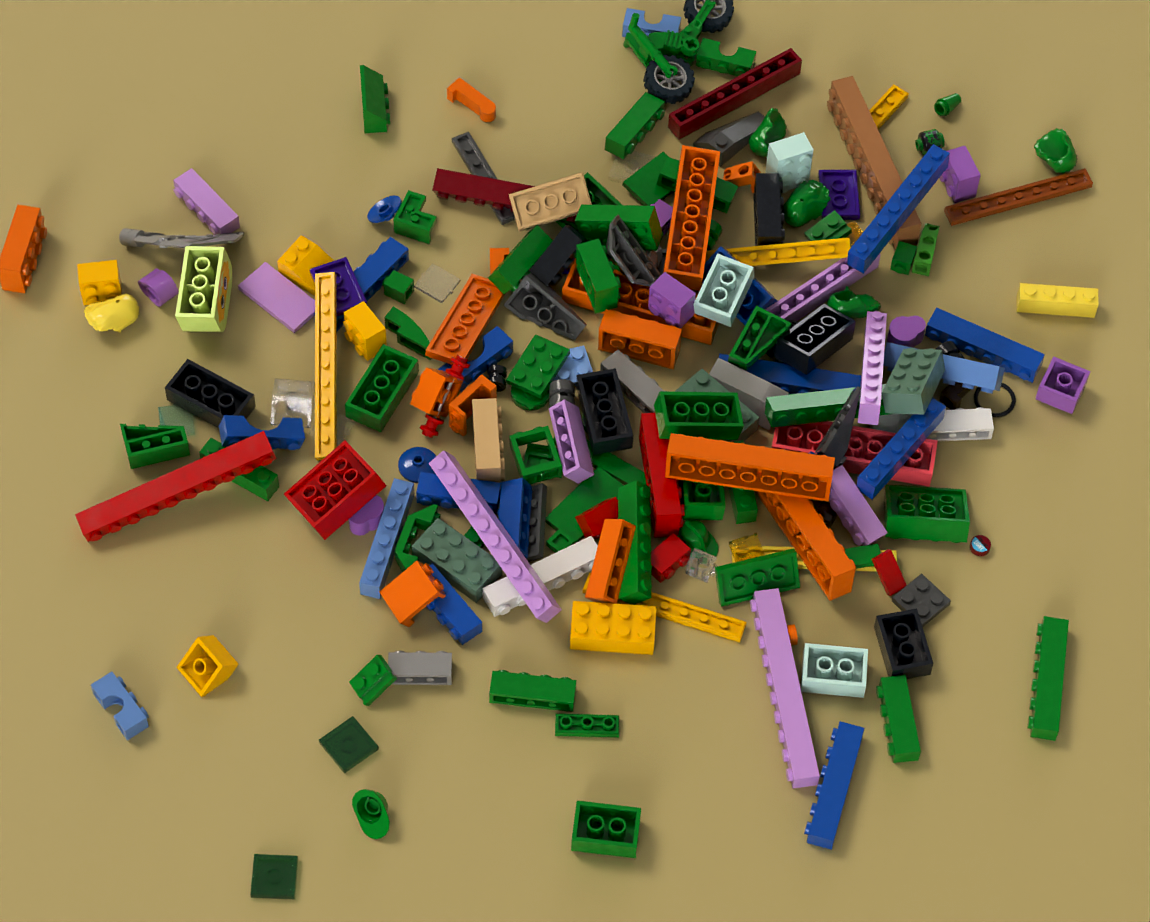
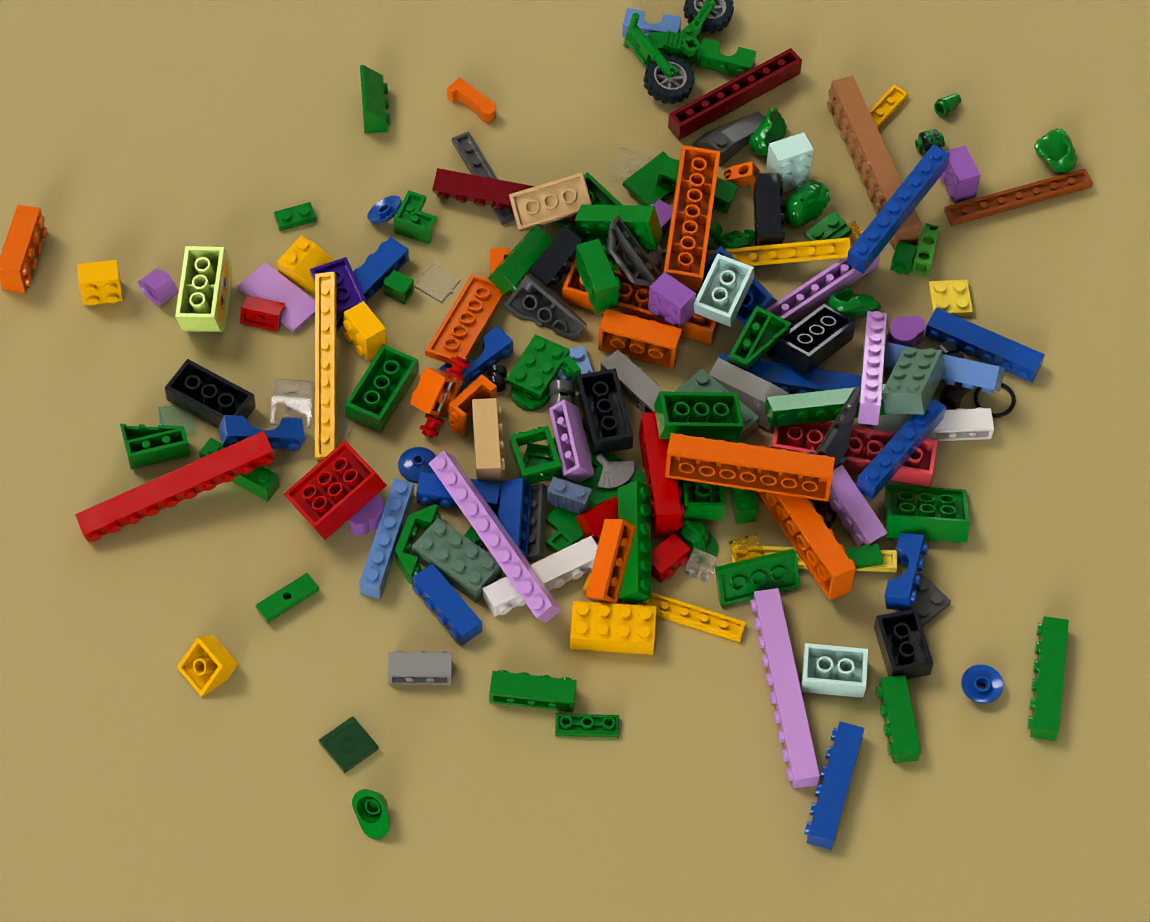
light yellow piece [84,294,140,332] -> none
medium blue arch [91,672,149,740] -> none
light grey piece [119,228,244,248] -> none
lavender brick [173,168,240,235] -> none
clear green tile [250,854,298,899] -> none
green plate [349,655,397,706] -> none
orange panel [379,561,446,627] -> none
green slope [384,306,432,360] -> none
green brick [571,801,641,858] -> none
green brick [605,92,665,160] -> none
orange tile [787,624,798,646] -> none
dark purple tile [818,169,860,220] -> none
red tile [872,549,907,596] -> none
tile [970,535,991,556] -> none
light yellow brick [1017,283,1099,318] -> none
medium lavender brick [1035,356,1091,414] -> none
none -> red panel [240,295,285,332]
none -> green tile [255,573,319,623]
none -> green plate [274,202,316,231]
none -> sand blue brick [547,477,592,514]
none -> green plate [562,355,581,383]
none -> light grey hand [596,454,635,489]
none -> green tile [717,229,756,249]
none -> blue arch [884,533,929,611]
none -> light yellow plate [928,280,973,317]
none -> blue dish [961,665,1004,704]

